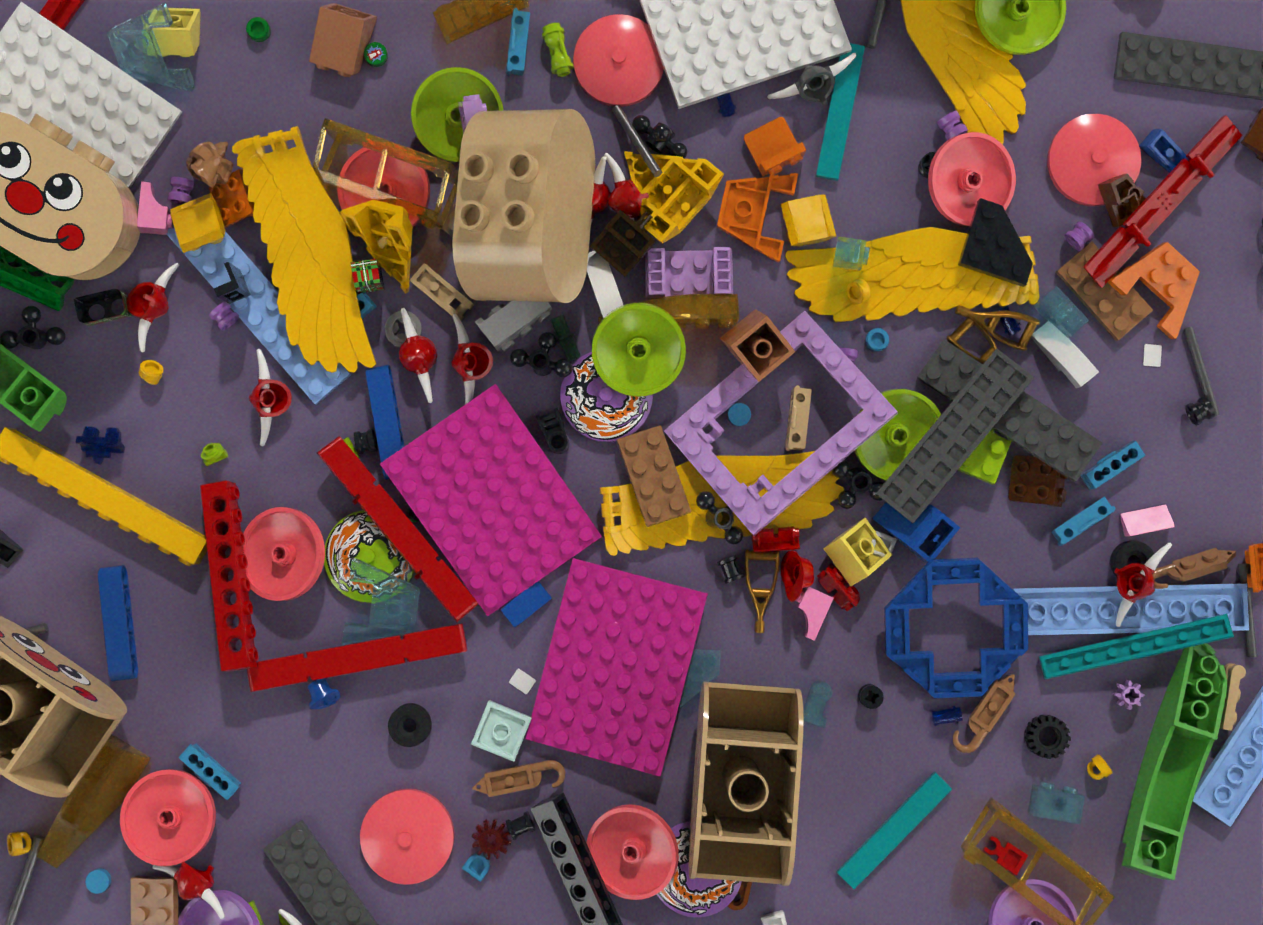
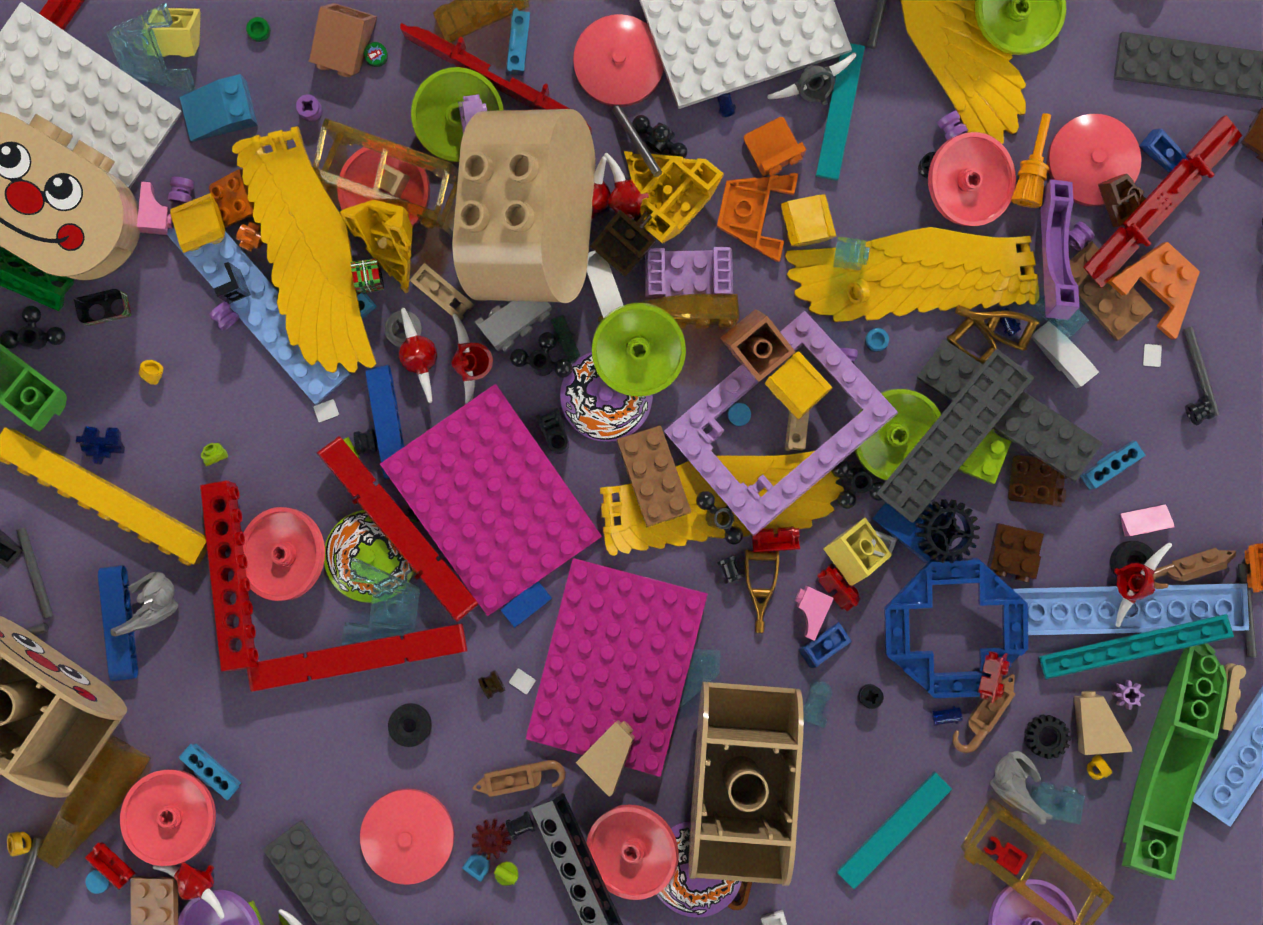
red helmet [126,263,179,352] -> none
medium nougat head [186,142,233,188] -> none
red helmet [249,349,292,446] -> none
blue piece [308,678,340,709] -> none
light aqua plate [471,700,532,762] -> none
lime piece [542,23,574,77] -> none
red piece [781,550,814,602] -> none
black plate [958,198,1033,287] -> none
dark azure piece [1052,496,1116,546] -> none
none -> dark grey bar [16,528,54,619]
none -> red hinge [85,842,136,890]
none -> light grey hair [110,572,179,636]
none -> dark azure slope [180,74,258,142]
none -> orange gear [236,221,263,251]
none -> medium lavender wheel [296,94,322,122]
none -> white sticker [313,399,339,422]
none -> tan panel [378,164,410,198]
none -> red piece [400,23,592,135]
none -> dark brown wheel [478,670,505,699]
none -> lime plate [493,861,518,886]
none -> tan slope [576,720,635,797]
none -> yellow slope [765,352,833,420]
none -> blue slope [798,622,852,668]
none -> black gear [915,499,980,563]
none -> red hinge [978,651,1010,703]
none -> reddish brown plate [987,523,1044,583]
none -> light grey hair [990,751,1053,824]
none -> light orange piece [1011,113,1051,208]
none -> medium lavender arch [1040,179,1079,320]
none -> tan slope [1074,691,1132,755]

